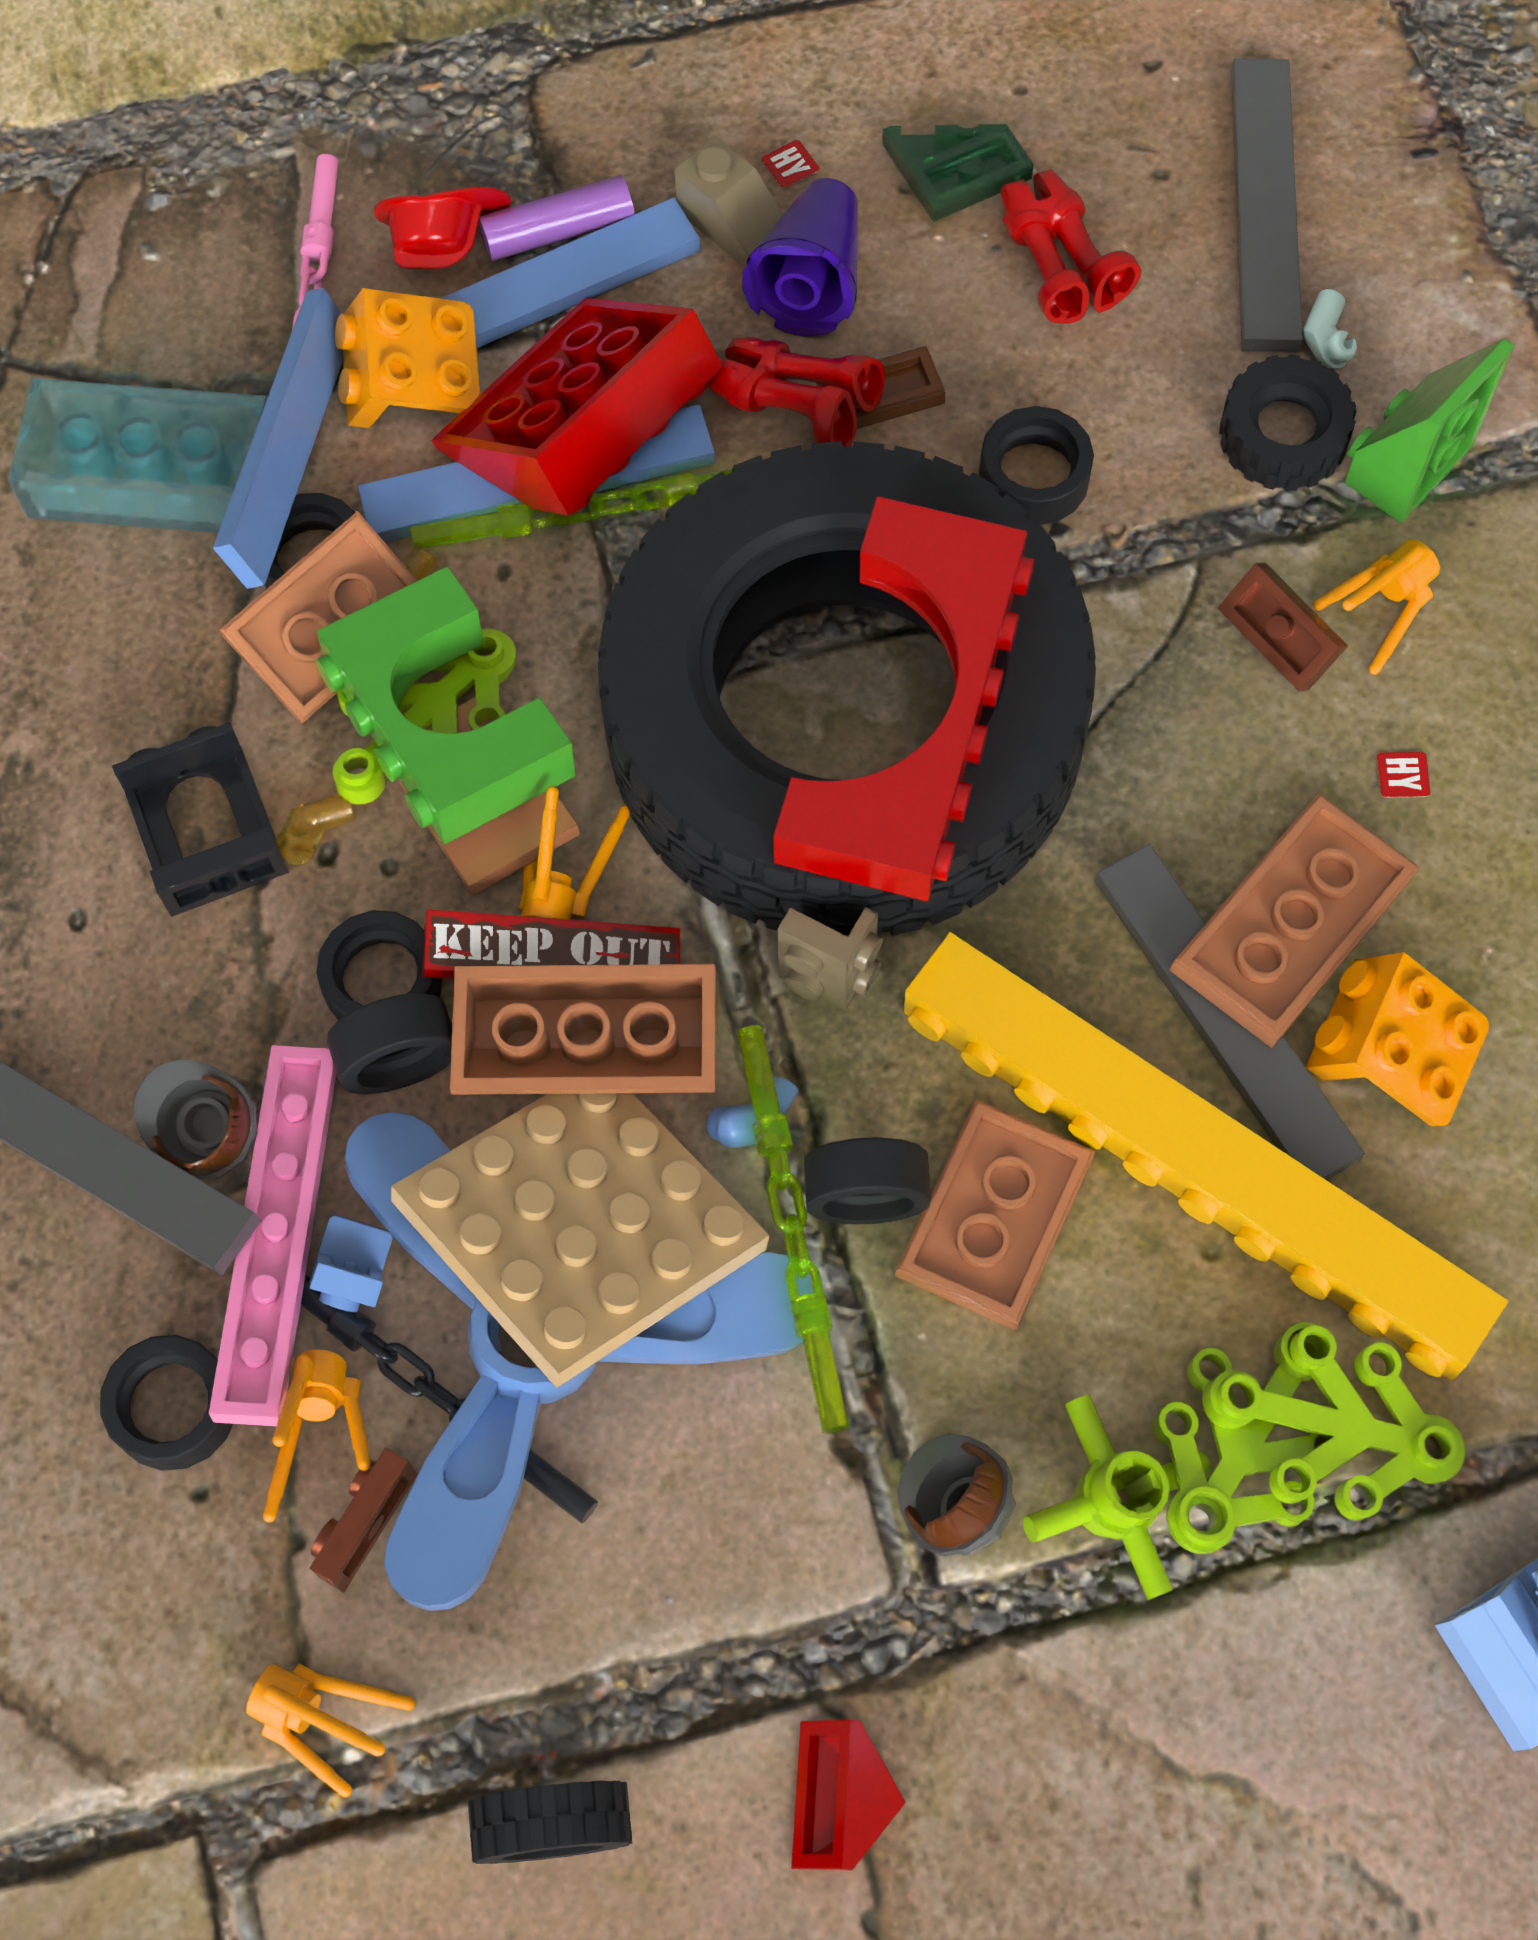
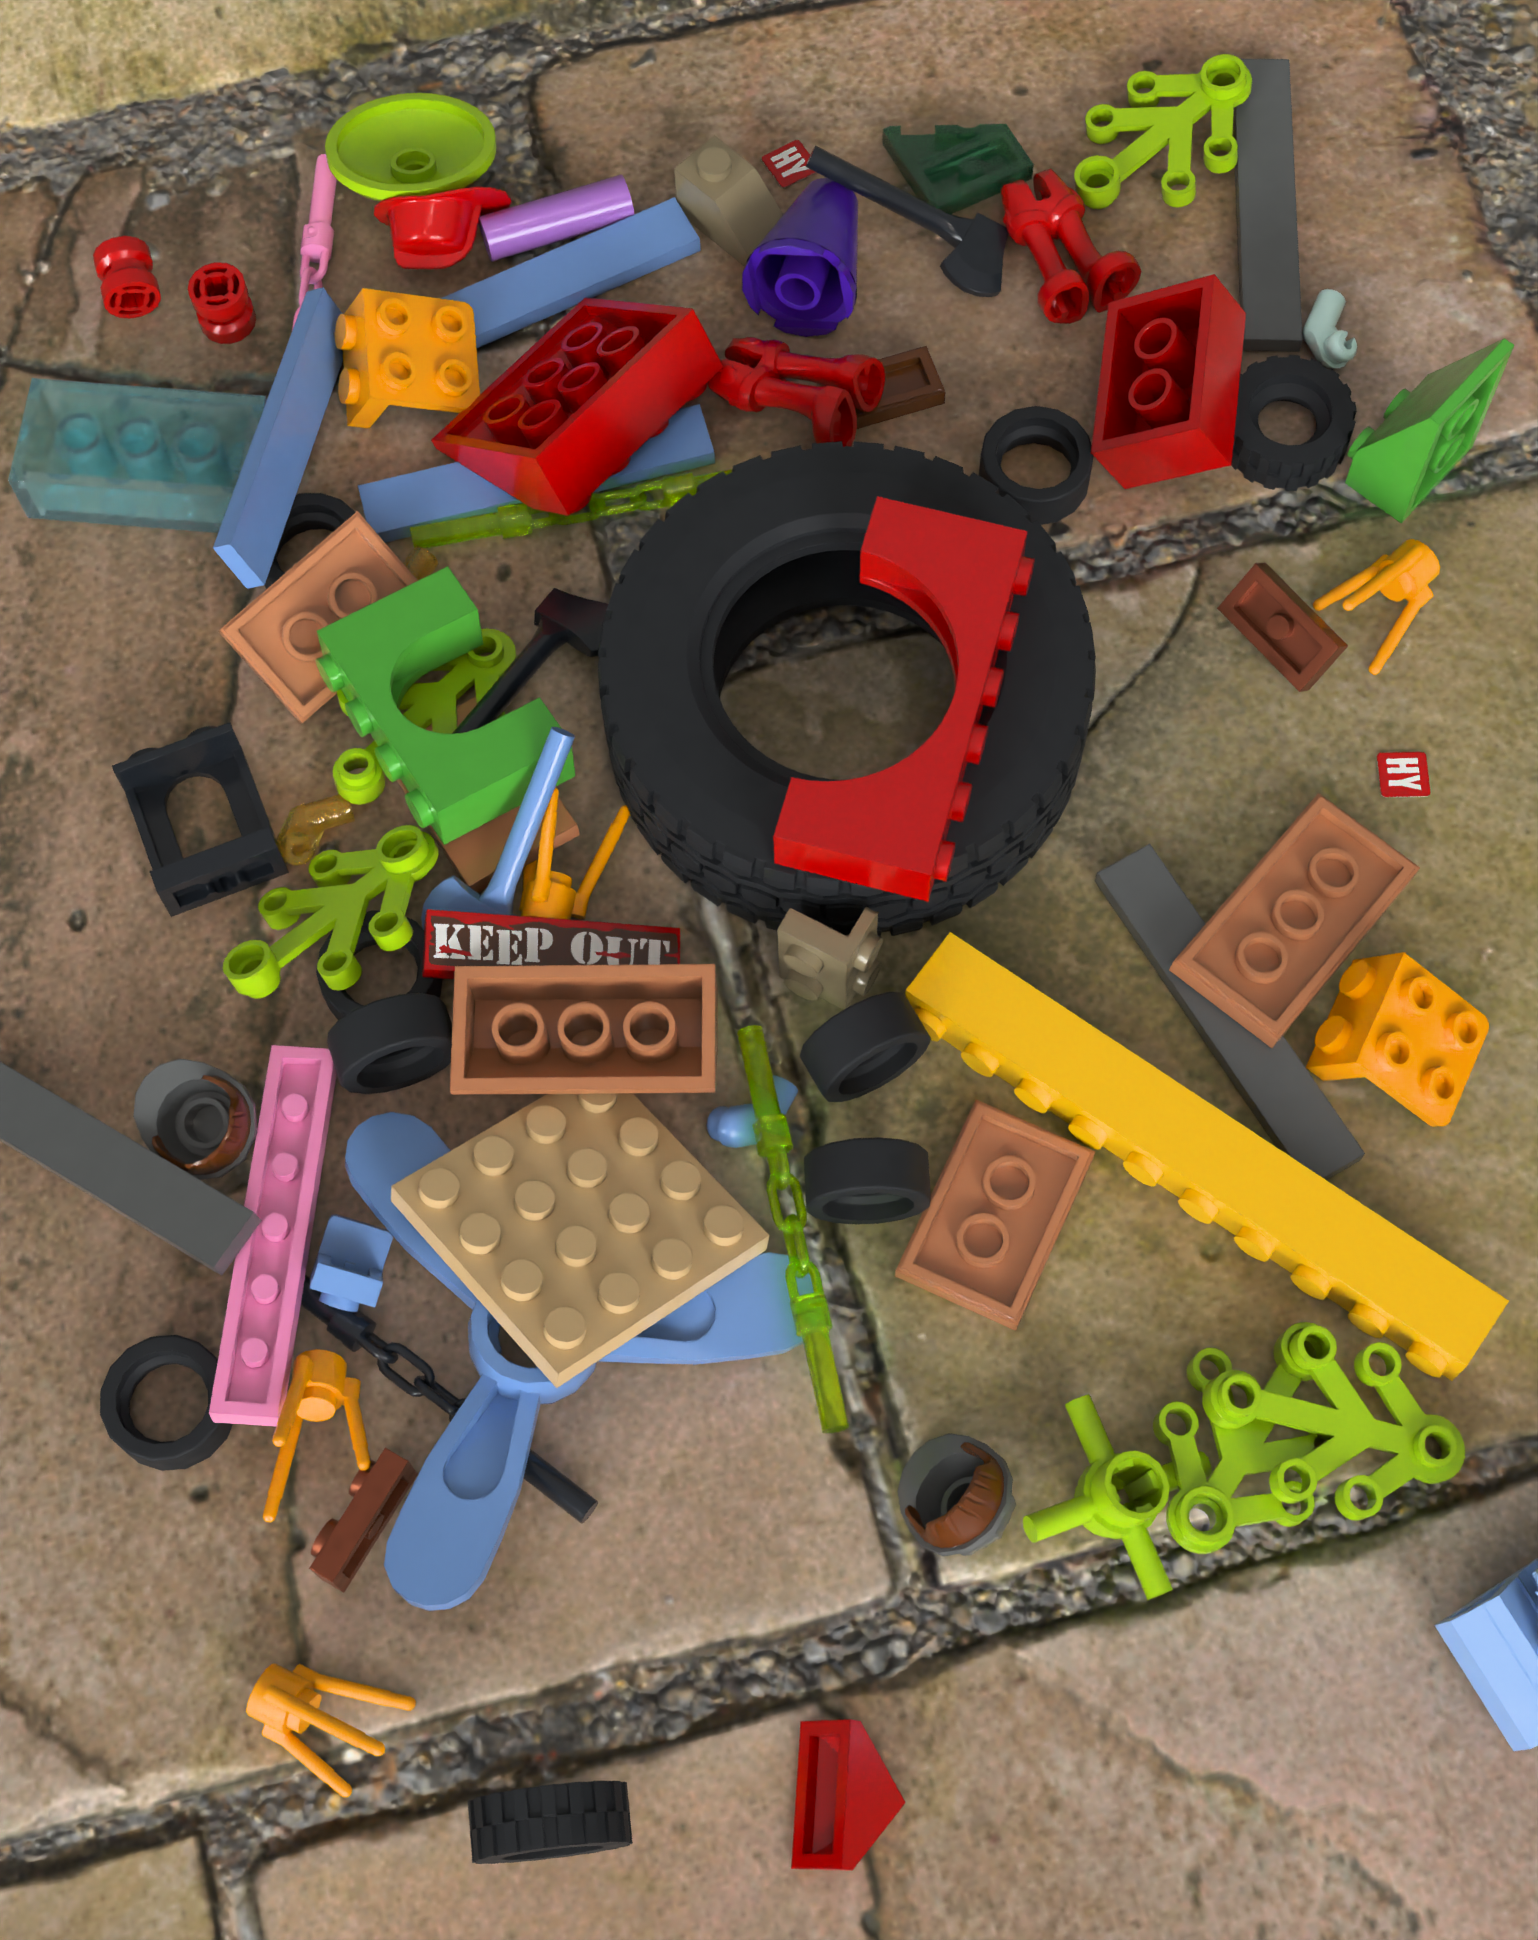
none -> red wheel [93,236,161,319]
none -> red wheel [187,262,256,344]
none -> lime plant [223,825,439,999]
none -> lime dish [325,93,496,202]
none -> medium blue piece [421,727,575,929]
none -> black piece [452,588,608,734]
none -> black tyre [800,992,931,1102]
none -> black piece [805,145,1009,297]
none -> lime plant [1074,54,1252,209]
none -> red brick [1091,274,1246,489]

